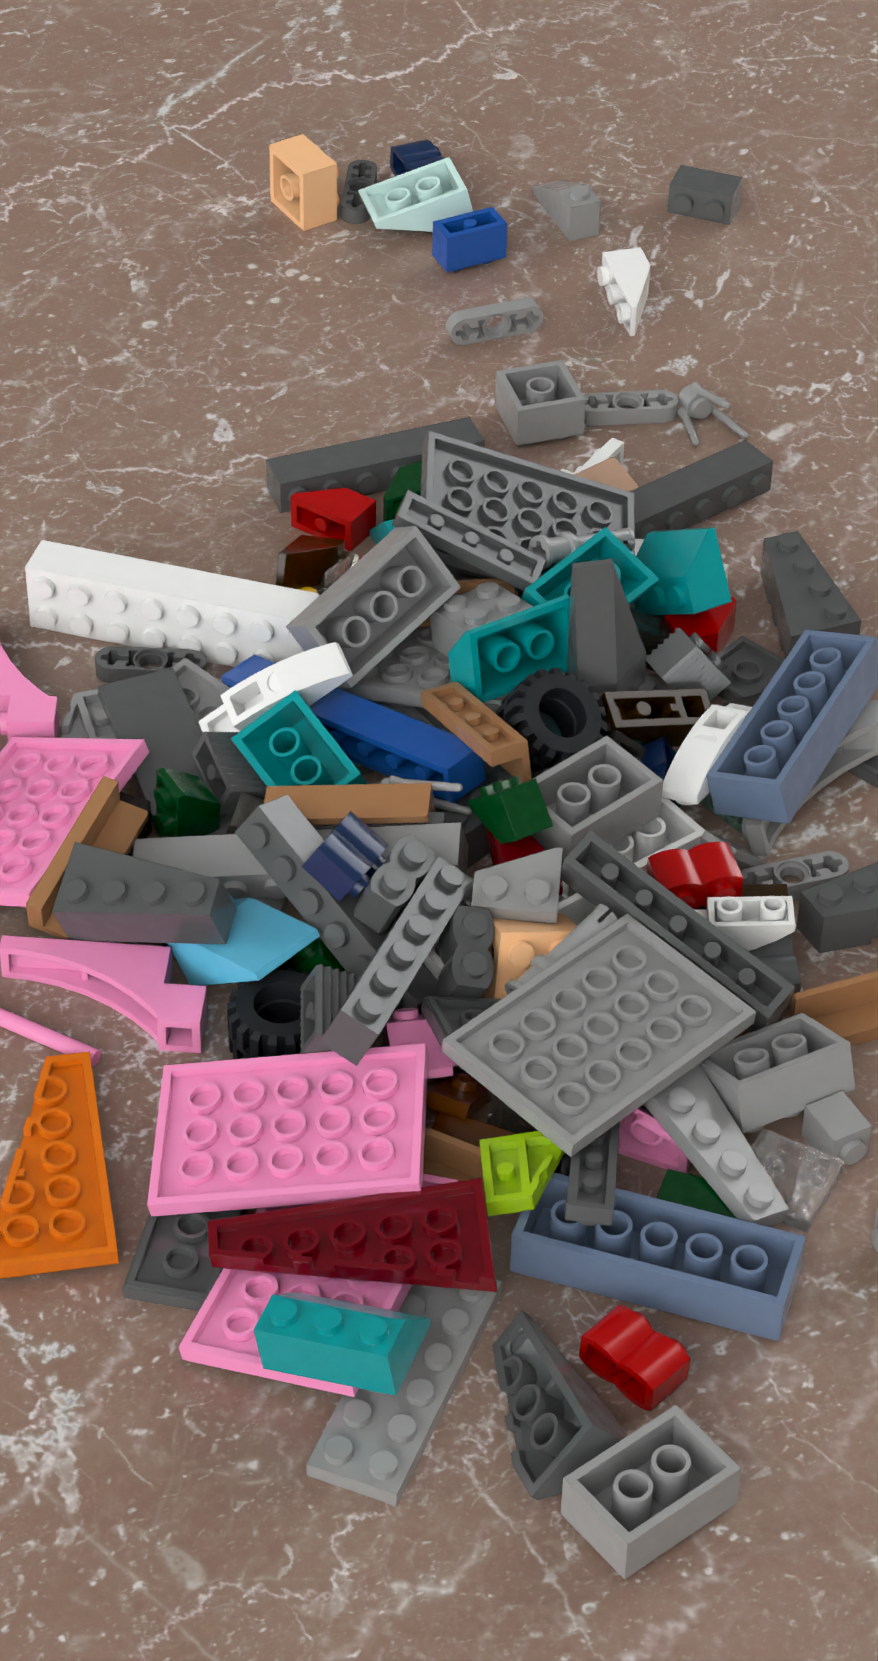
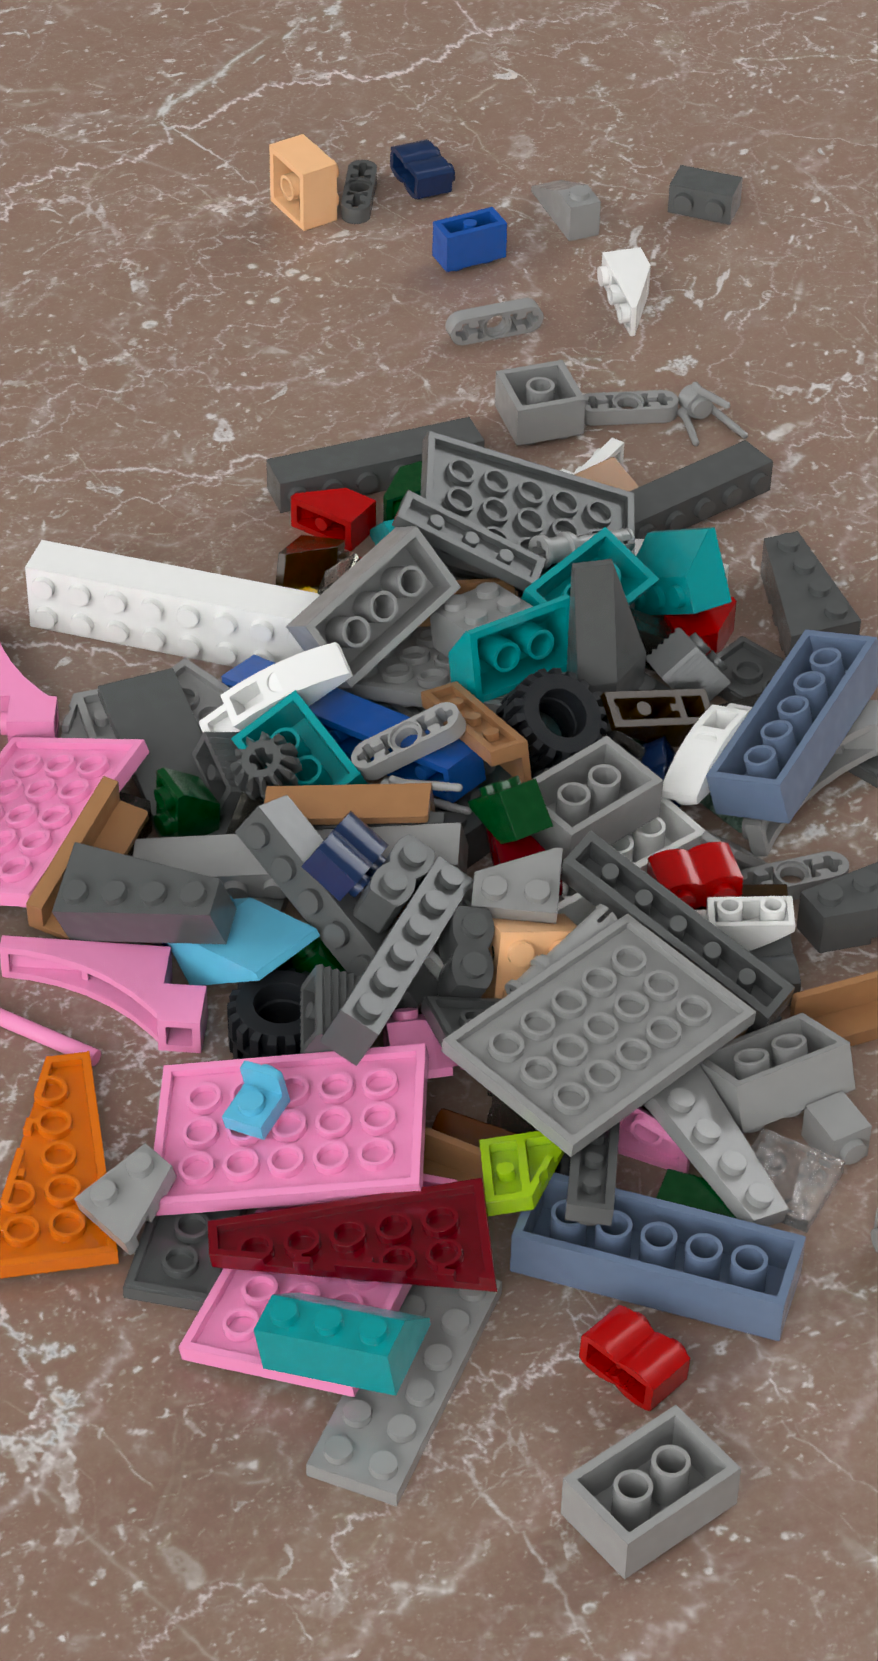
dark grey beam [95,646,207,683] -> none
light aqua slope [358,157,473,232] -> none
reddish brown plate [426,1070,495,1120] -> none
dark grey wedge [492,1311,627,1500] -> none
none -> light grey wing [74,1143,177,1255]
none -> medium azure bracket [222,1060,291,1140]
none -> dark grey gear [230,731,302,801]
none -> light grey beam [351,702,466,780]

